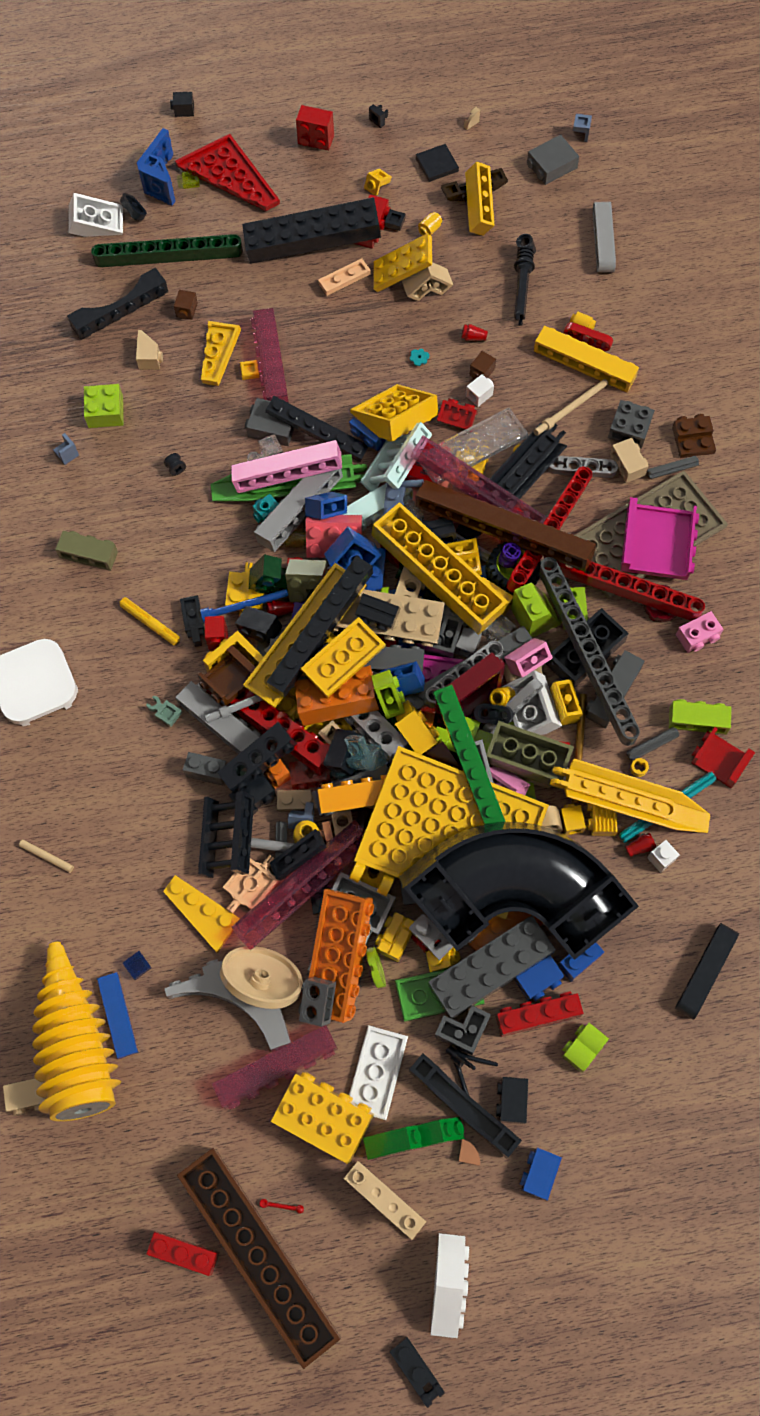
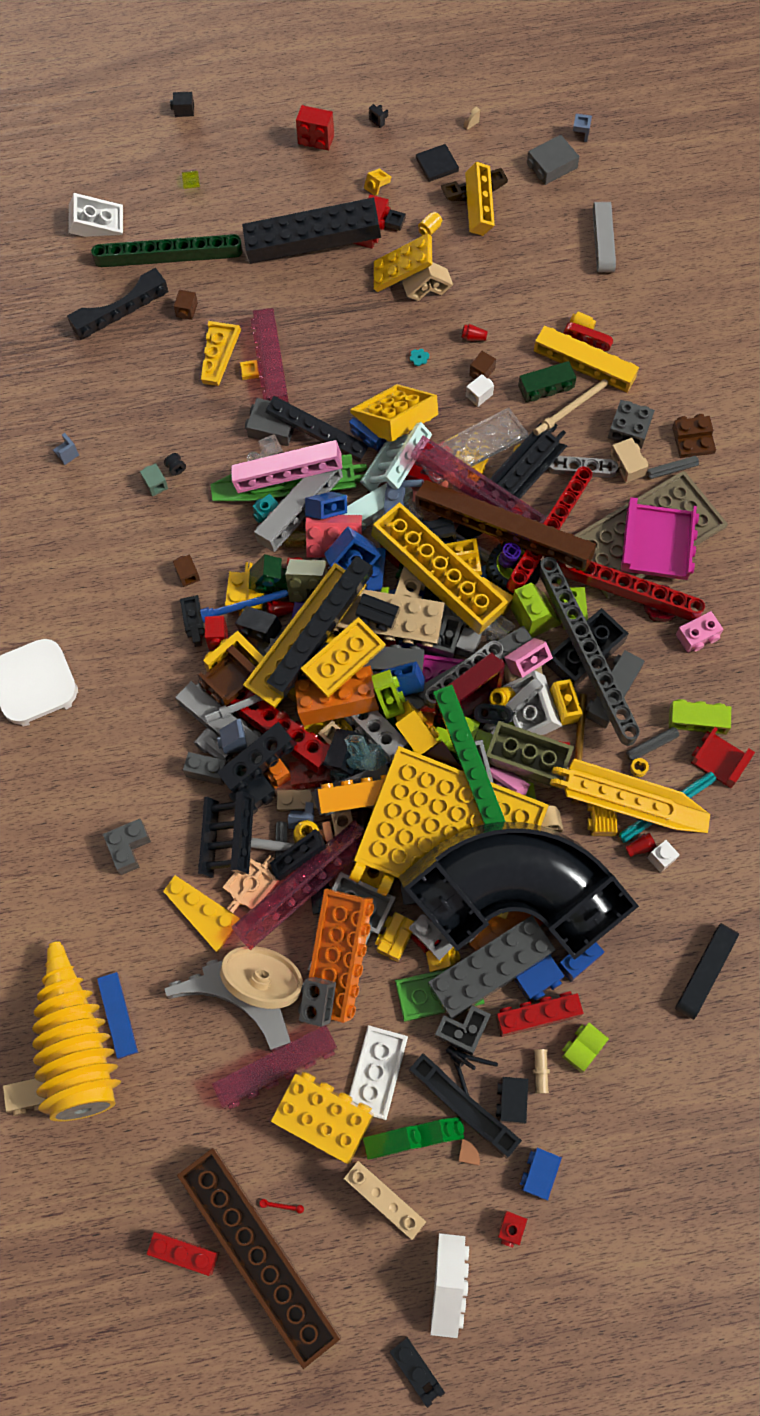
tan bar [19,840,74,873] -> none
olive brick [55,531,118,571] -> none
lime brick [84,384,124,428] -> none
yellow axle [119,597,180,645] -> none
black plate [120,193,147,221] -> none
clear blue plate [123,951,152,980] -> none
tan slope [136,330,163,370] -> none
blue bracket [137,128,175,206] -> none
sand green plate [146,696,183,727] -> none
red wing [175,134,280,211] -> none
yellow bracket [276,695,300,721] -> none
light nougat plate [318,258,371,296] -> none
lime tile [366,947,386,988] -> none
red bracket [437,398,478,431] -> none
black piece [514,234,536,326] -> none
yellow brick [560,804,586,836] -> none
none -> dark grey brick [103,819,151,875]
none -> sand green brick [140,463,168,497]
none -> reddish brown brick [173,554,200,587]
none -> light grey piece [194,728,234,763]
none -> sand blue slope [217,719,247,754]
none -> red brick [497,1211,528,1248]
none -> dark green brick [518,361,576,402]
none -> tan pin [533,1049,550,1093]

